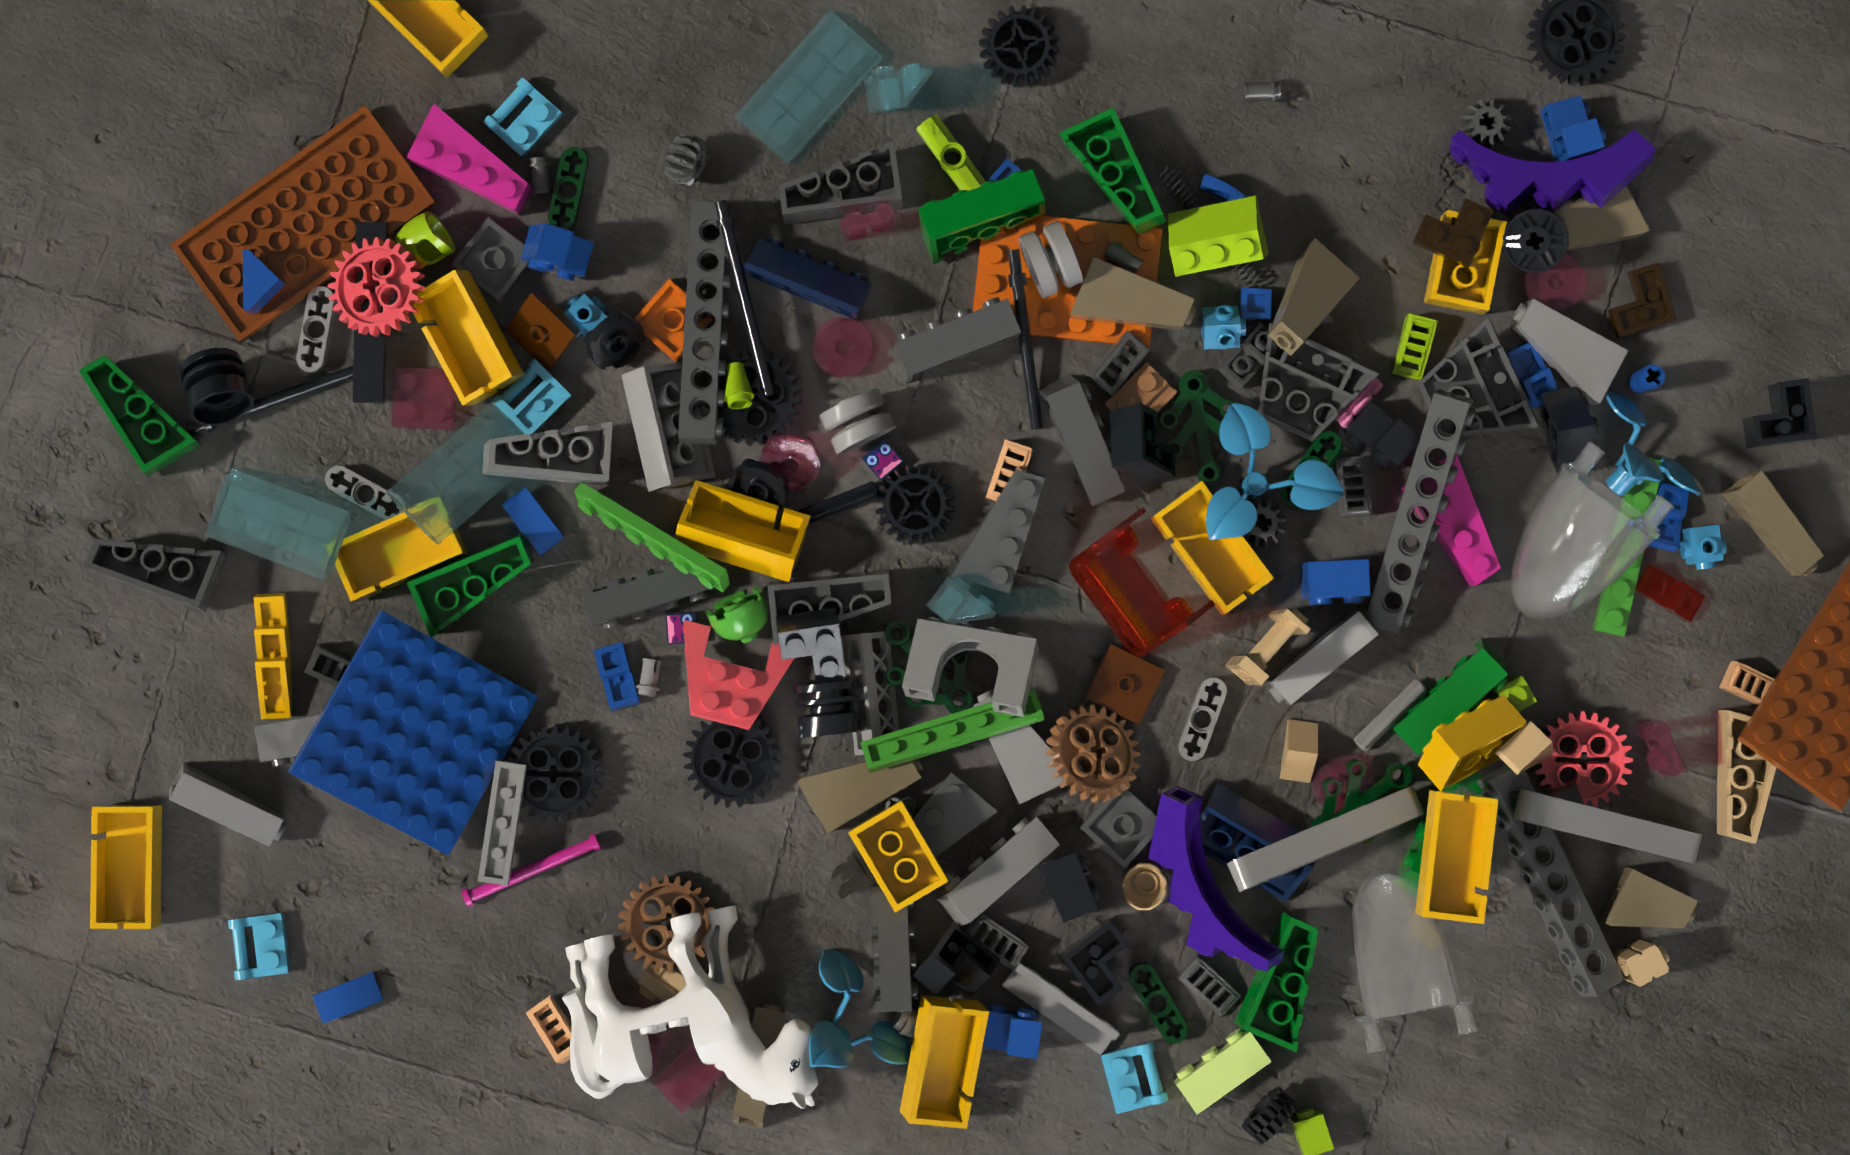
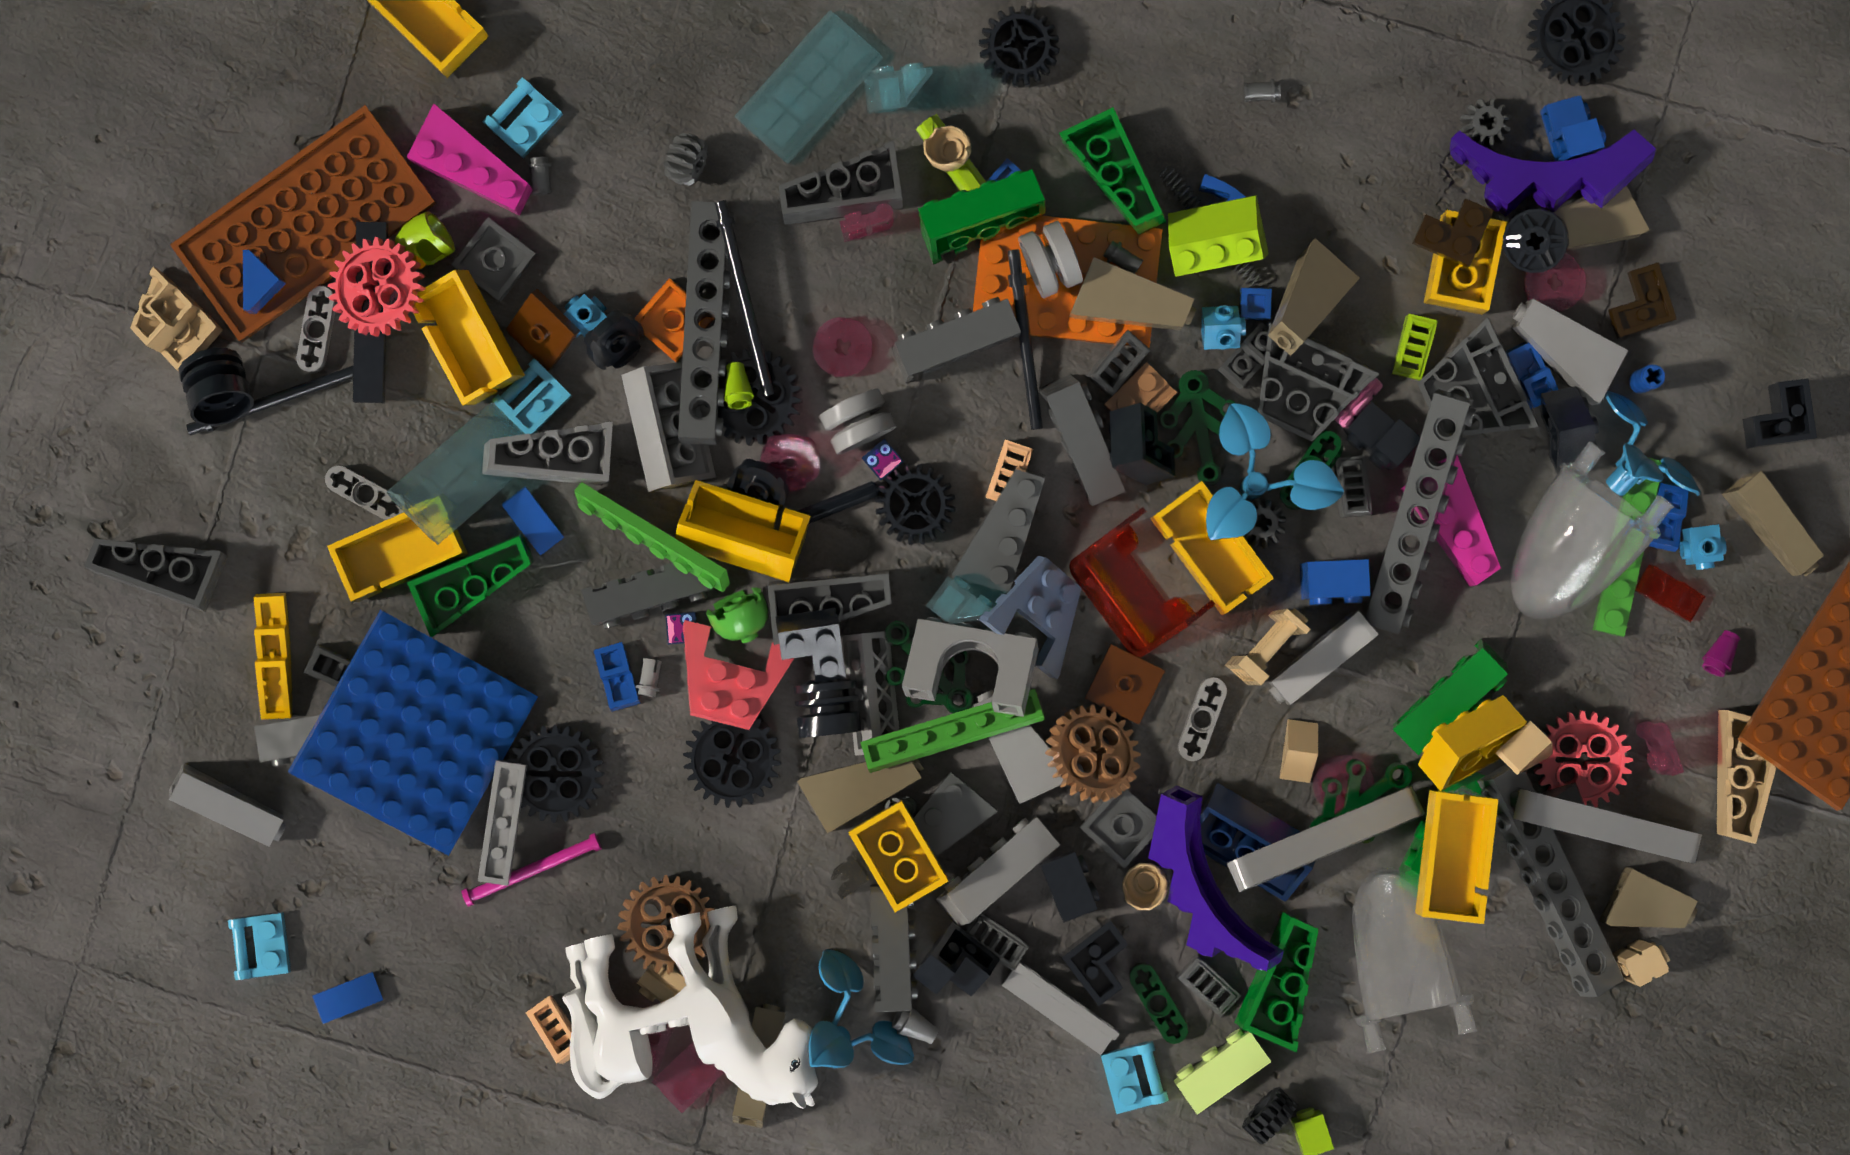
green wedge [78,355,200,477] -> none
yellow piece [90,805,162,929] -> none
clear light blue piece [207,469,352,581] -> none
clear pink plate [392,367,456,431] -> none
blue brick [521,223,594,281] -> none
dark green beam [548,147,589,231] -> none
dark blue slope [744,237,871,321] -> none
yellow piece [900,995,989,1129] -> none
blue brick [983,1003,1042,1059] -> none
light grey axle [1354,680,1427,751] -> none
lime brick [1490,675,1537,712] -> none
light nougat slope [1719,661,1775,705] -> none
none -> tan slope [130,267,223,372]
none -> tan hair [923,125,972,172]
none -> sand blue wing [979,556,1081,679]
none -> magenta cone [1702,630,1740,677]

